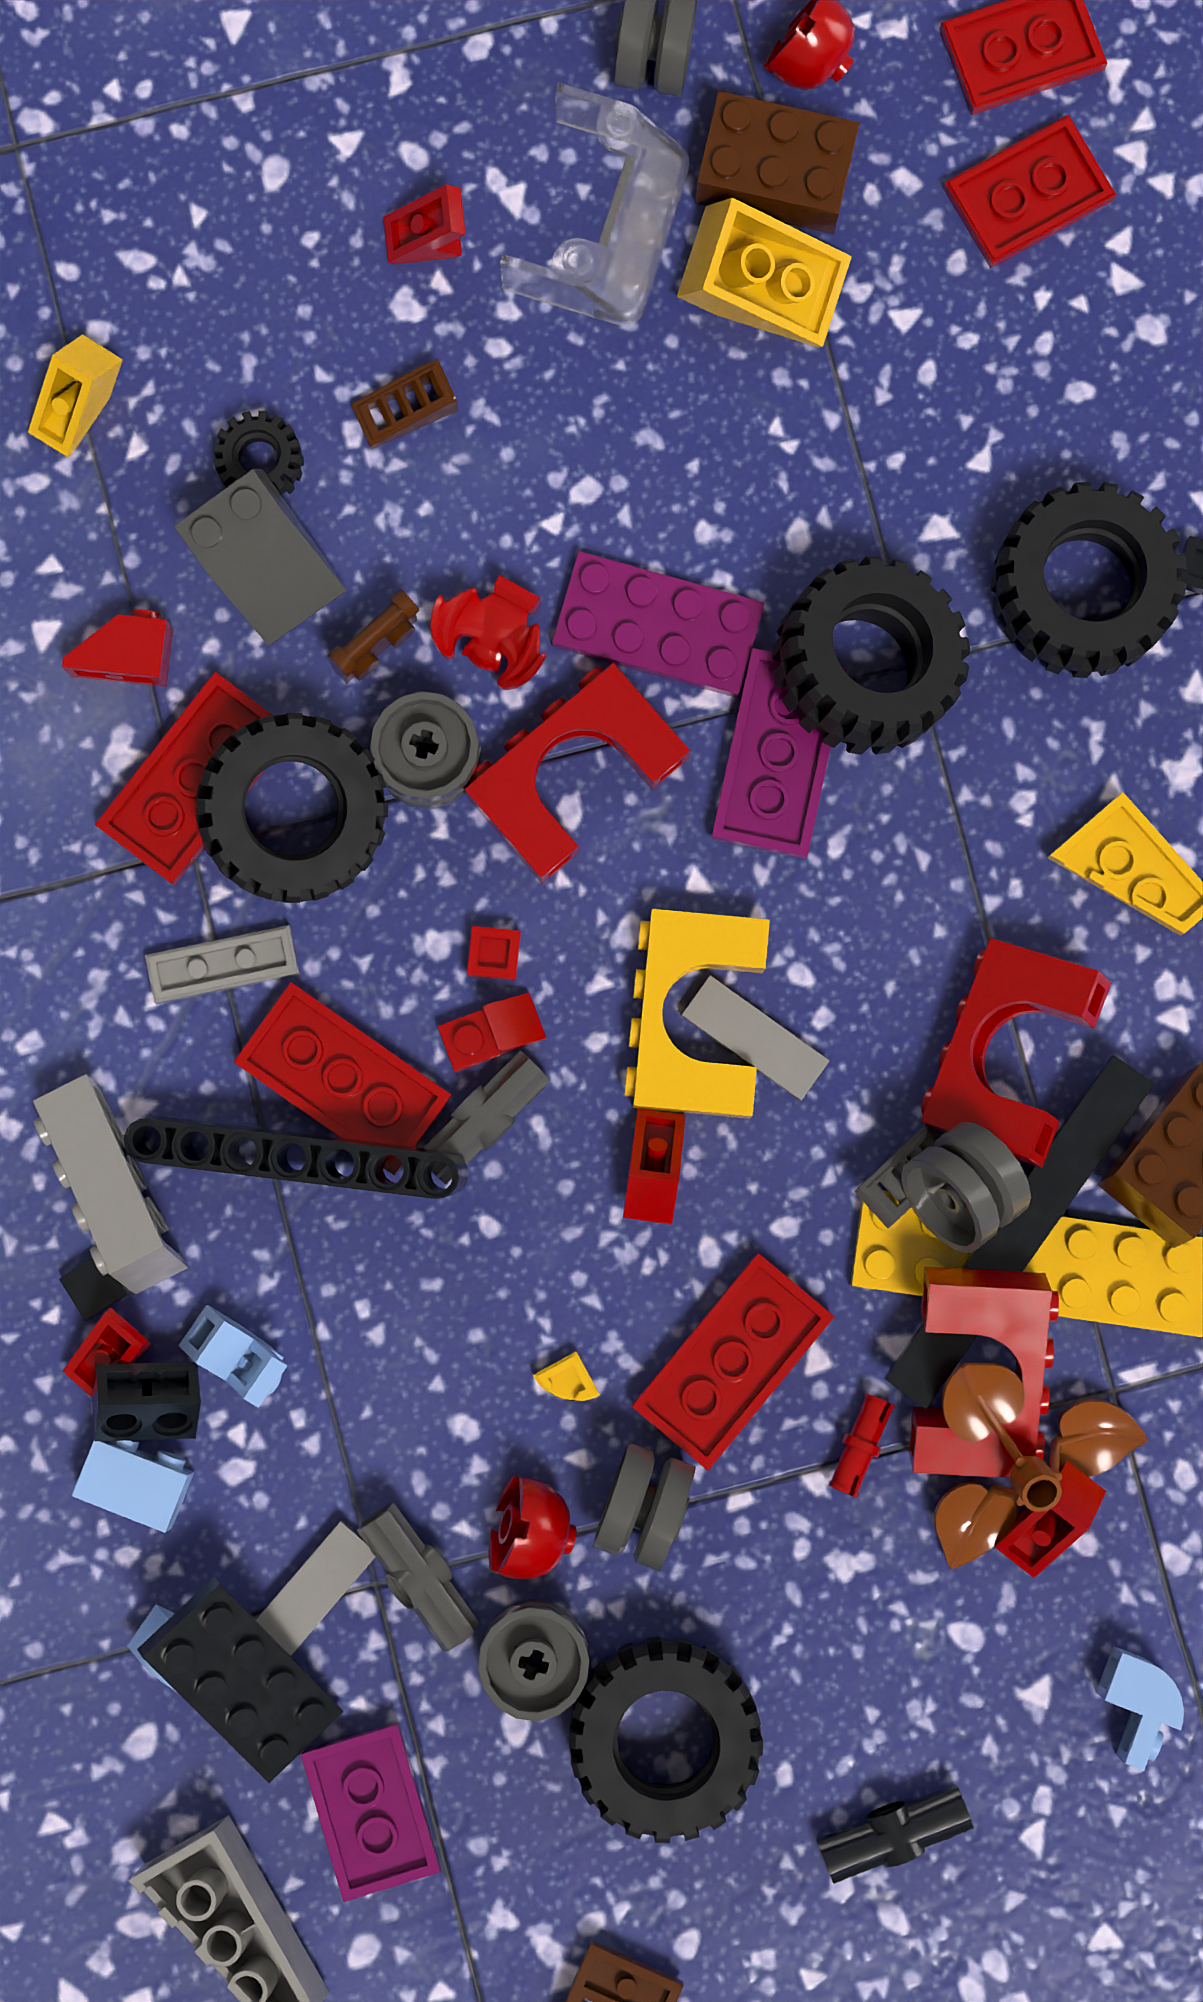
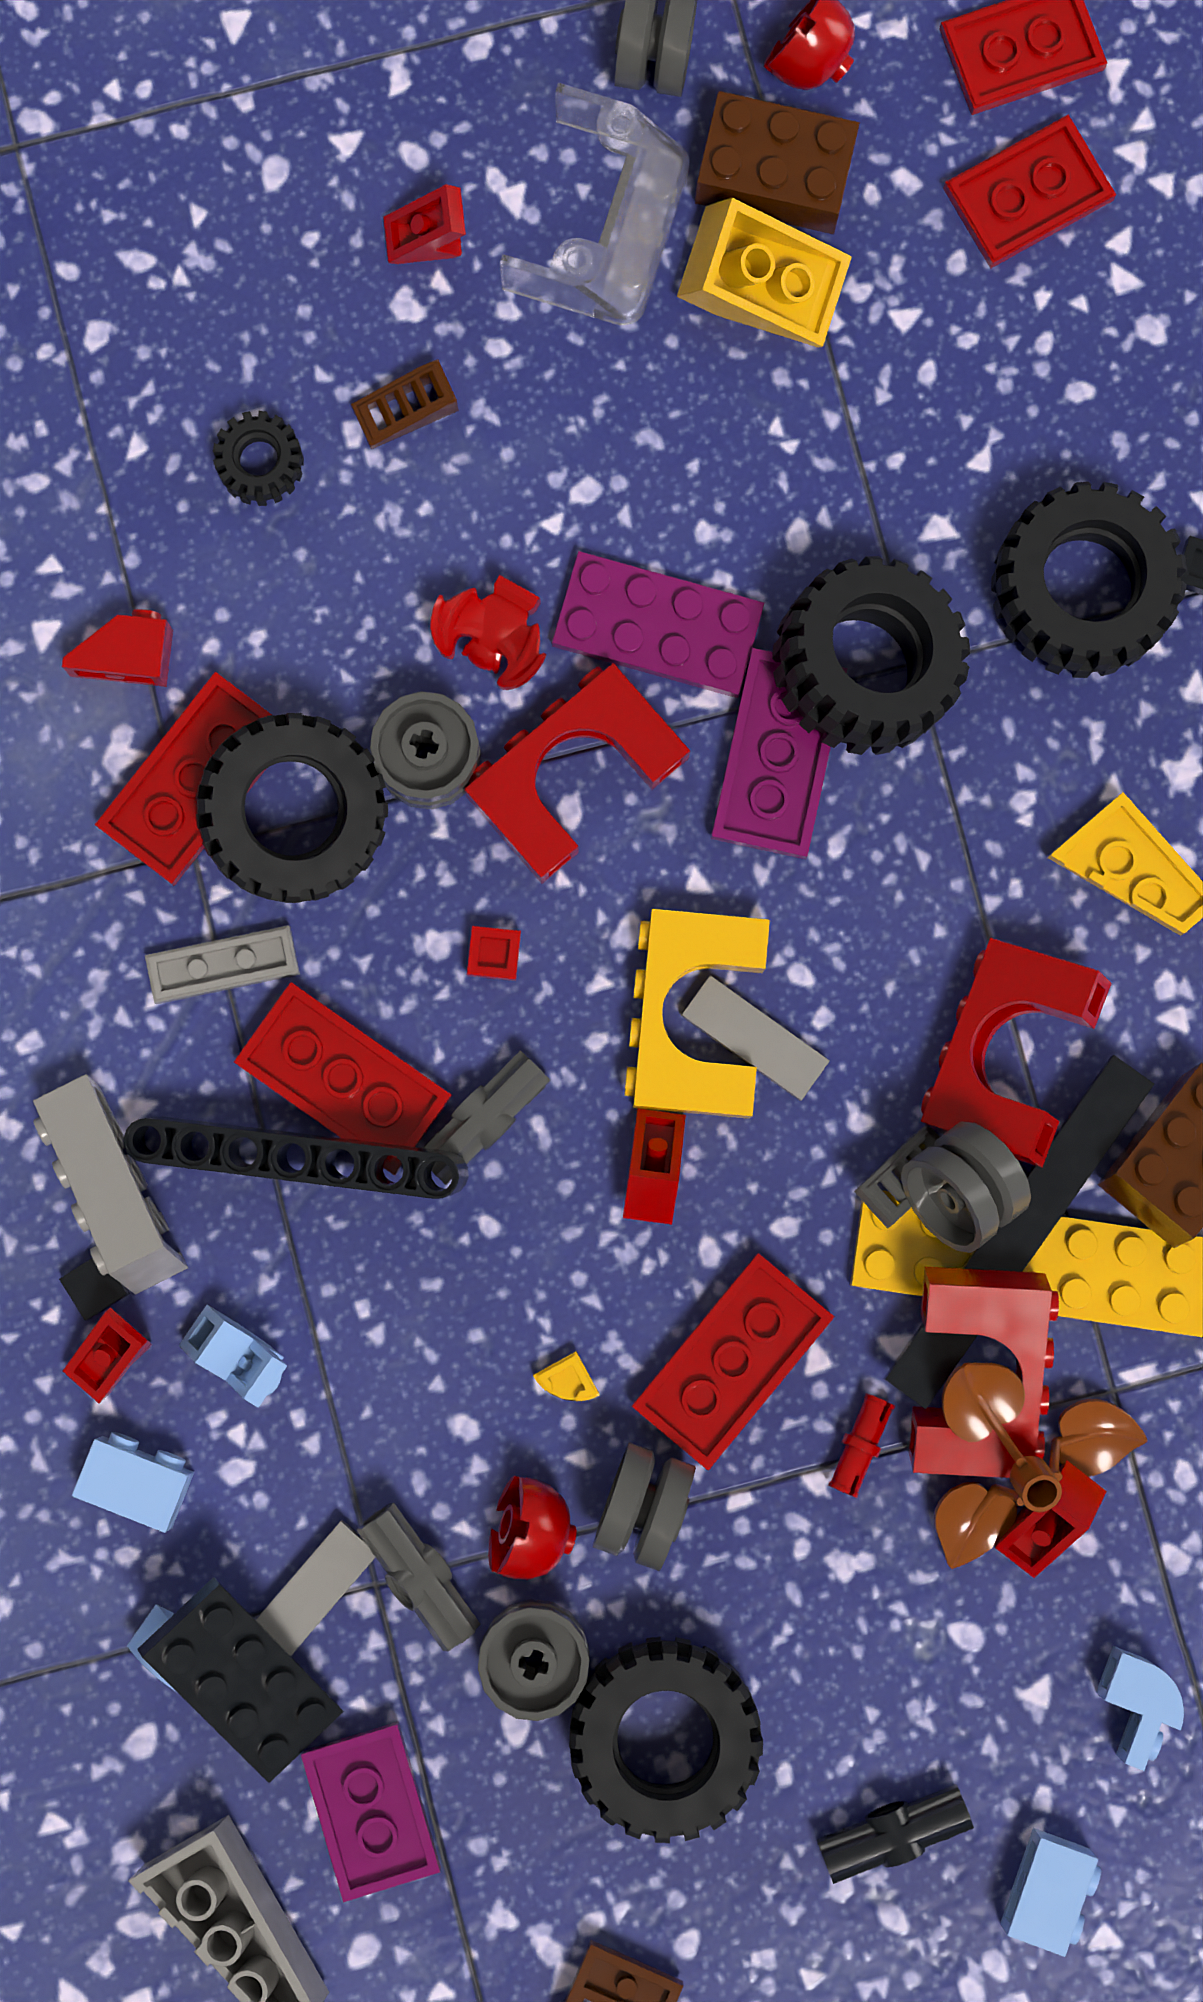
yellow slope [28,334,123,457] -> none
black brick [92,1362,201,1441] -> none
dark grey slope [174,469,347,646] -> none
reddish brown plate [327,589,420,684] -> none
red slope [437,993,547,1073] -> none
none -> light blue brick [1000,1828,1101,1957]

